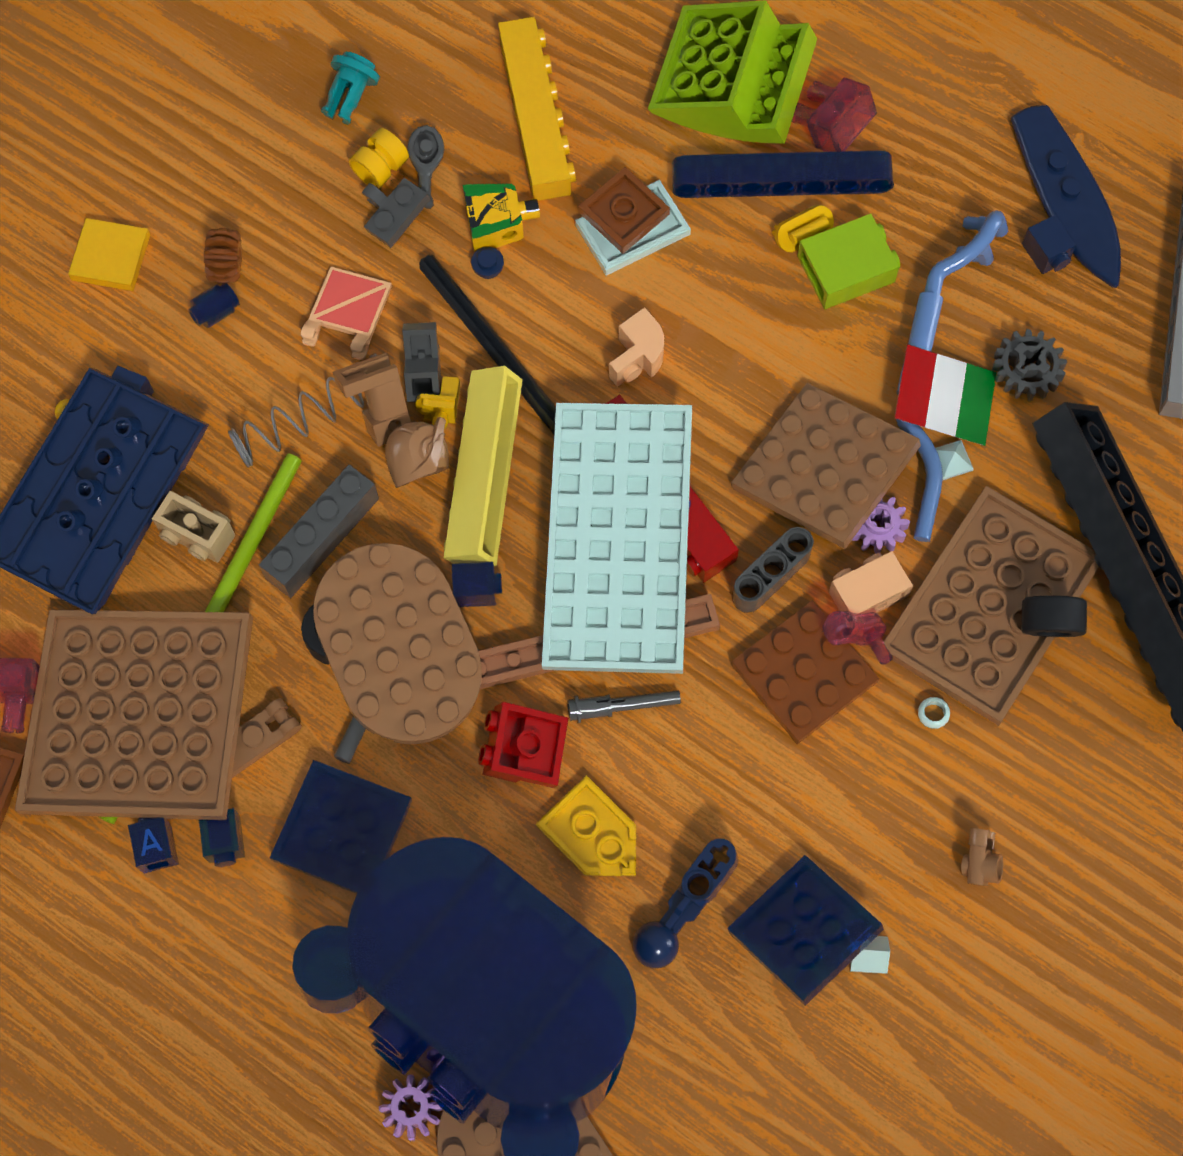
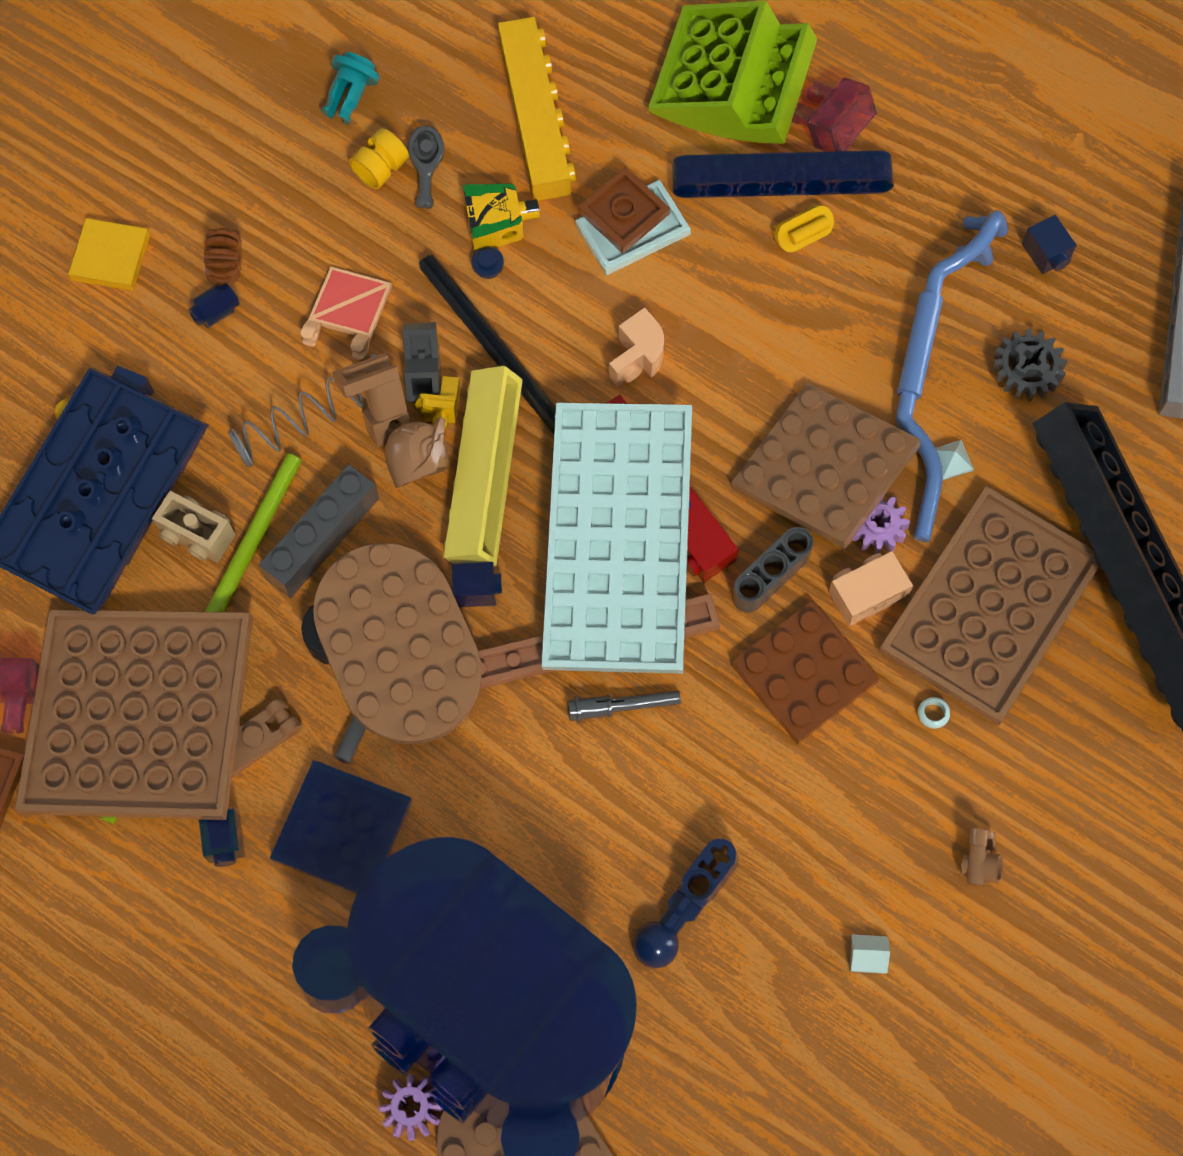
clear blue brick [128,817,179,874] -> none
dark grey plate [362,178,431,248] -> none
red plate [478,702,569,788] -> none
yellow tile [535,775,636,876] -> none
clear blue plate [727,855,884,1006] -> none
lime brick [797,214,900,310] -> none
clear pink piece [822,611,893,665] -> none
sticker [895,344,997,446] -> none
dark blue piece [1011,105,1121,288] -> none
black tyre [1022,595,1087,637] -> none

